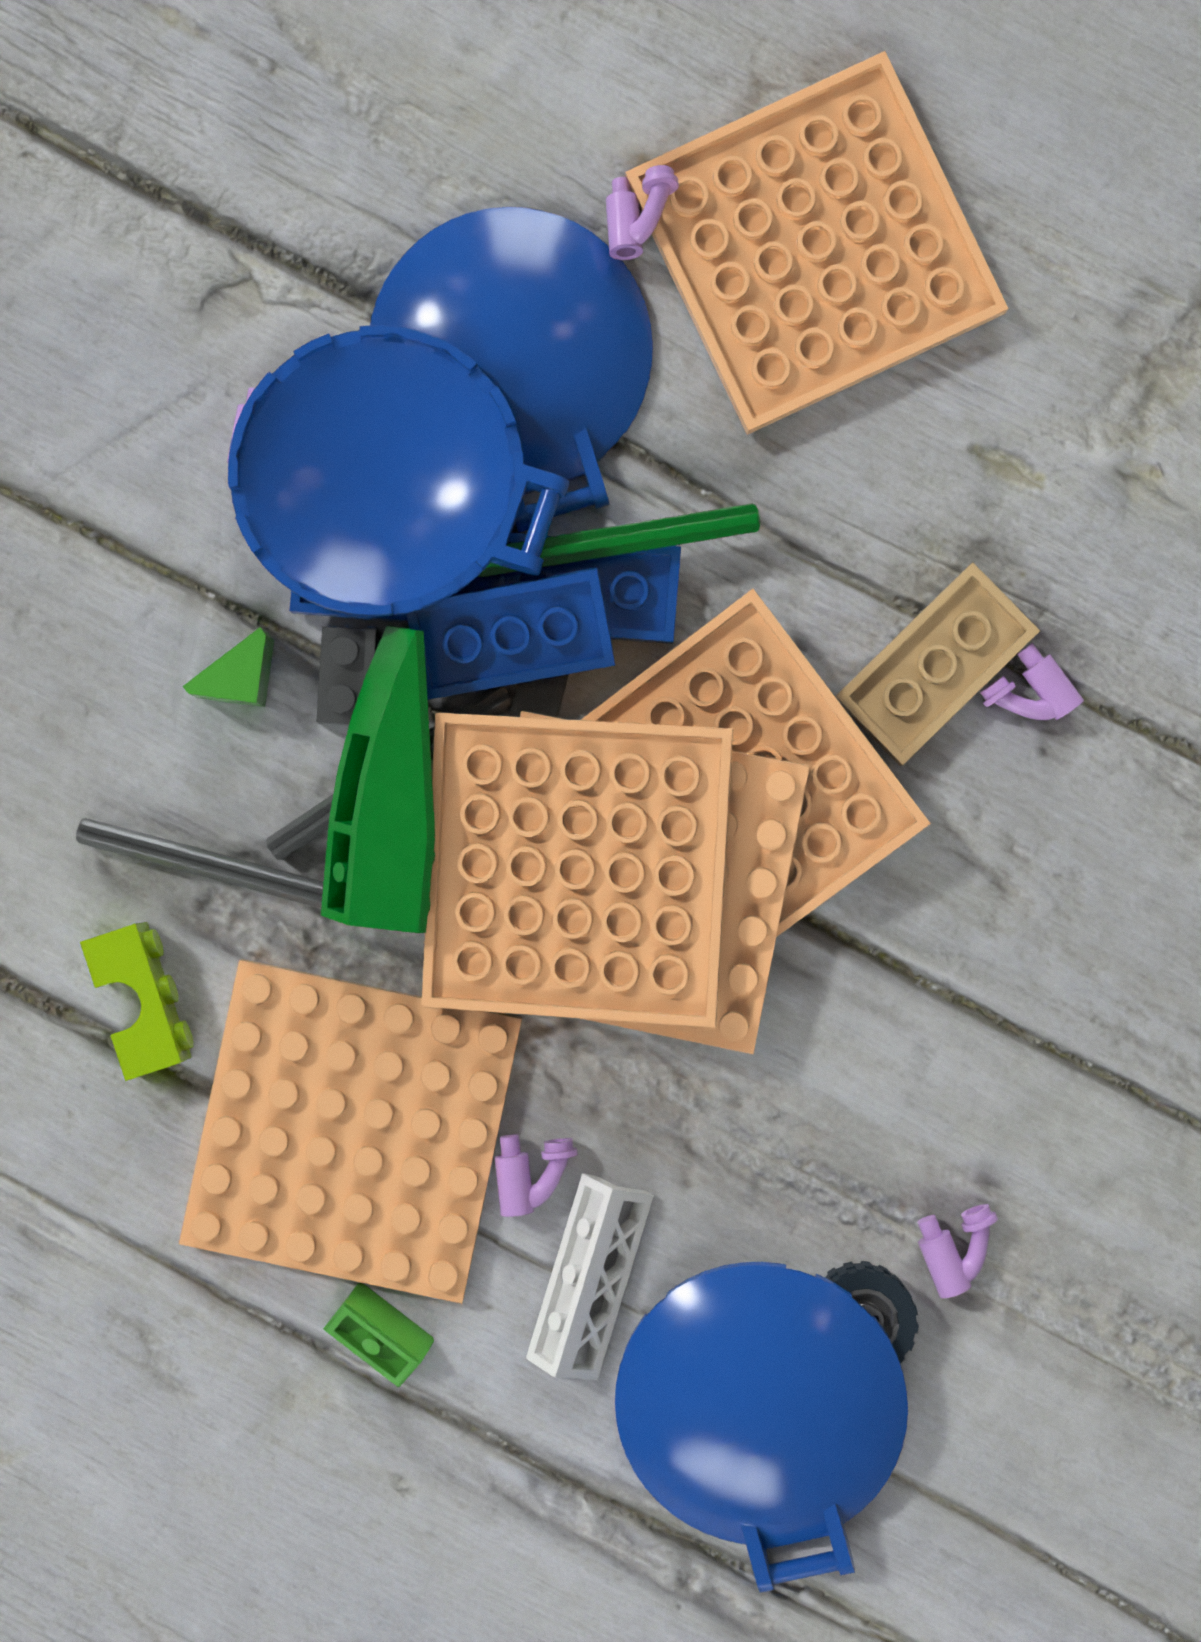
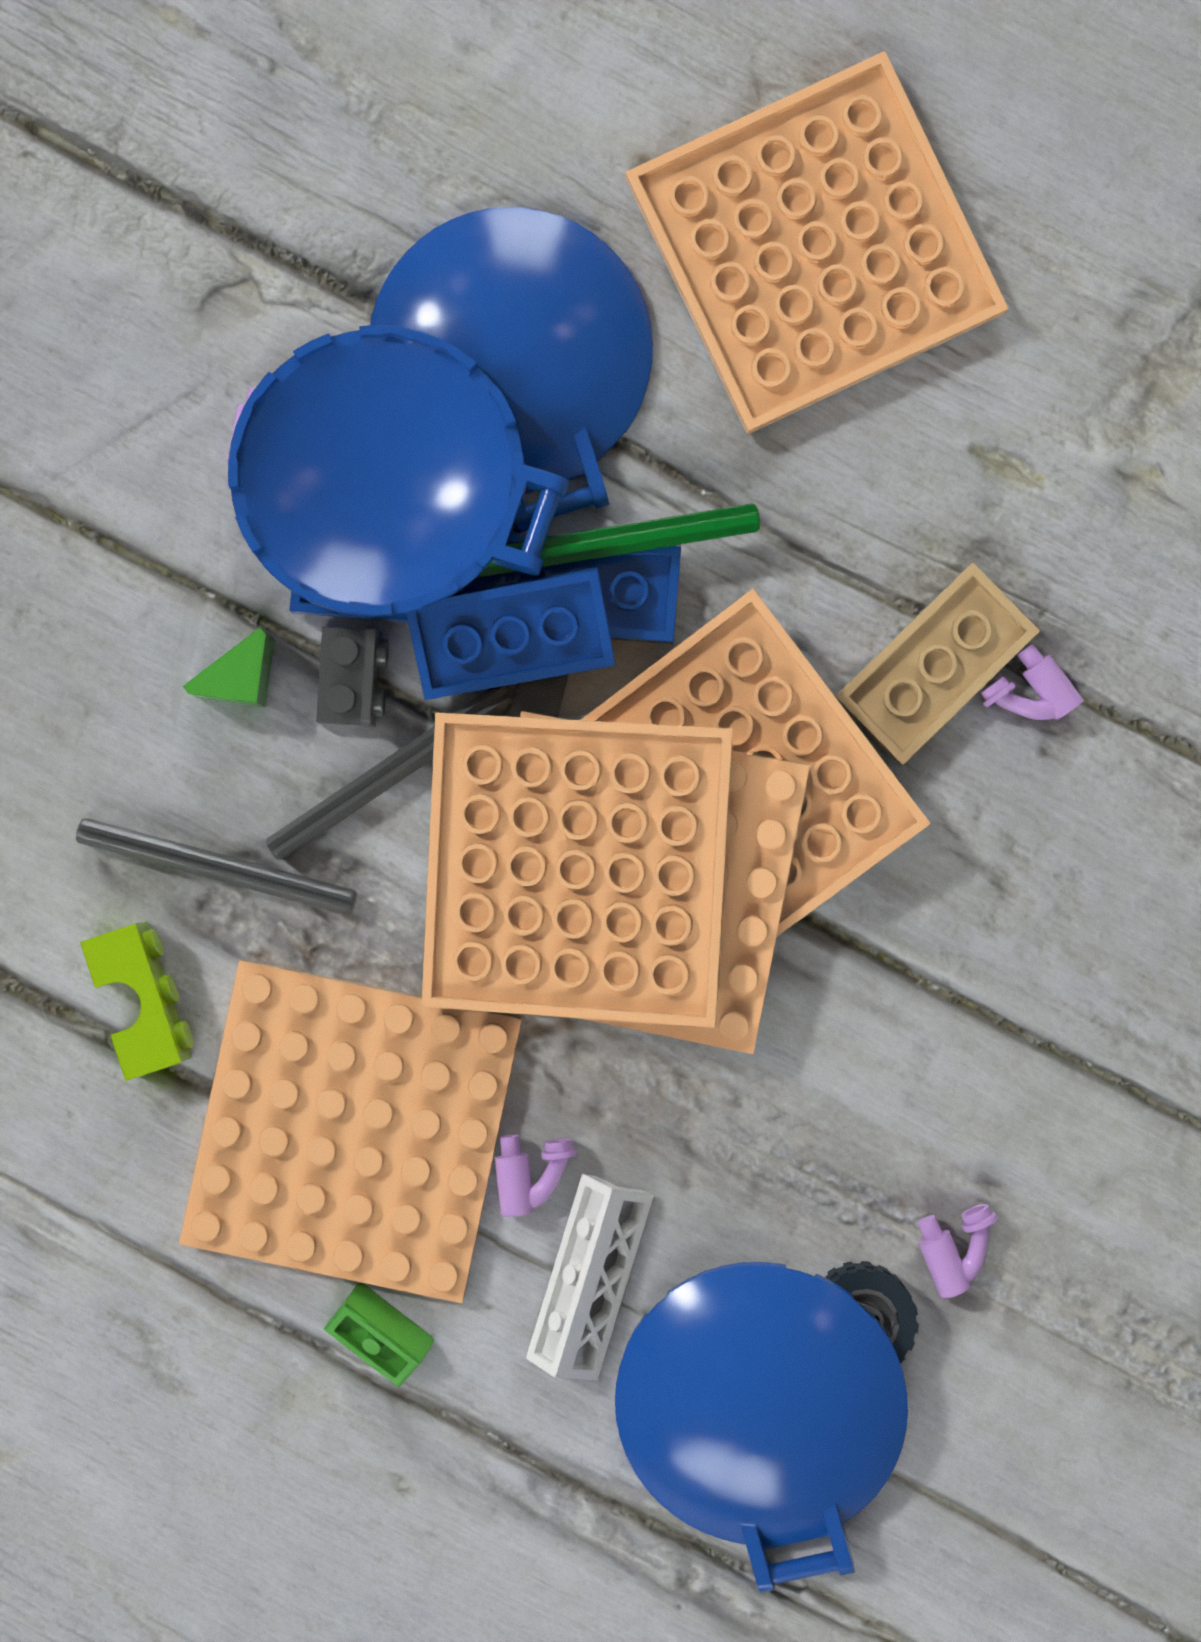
green wedge [321,626,435,933] -> none
lavender plant [606,165,679,260] -> none

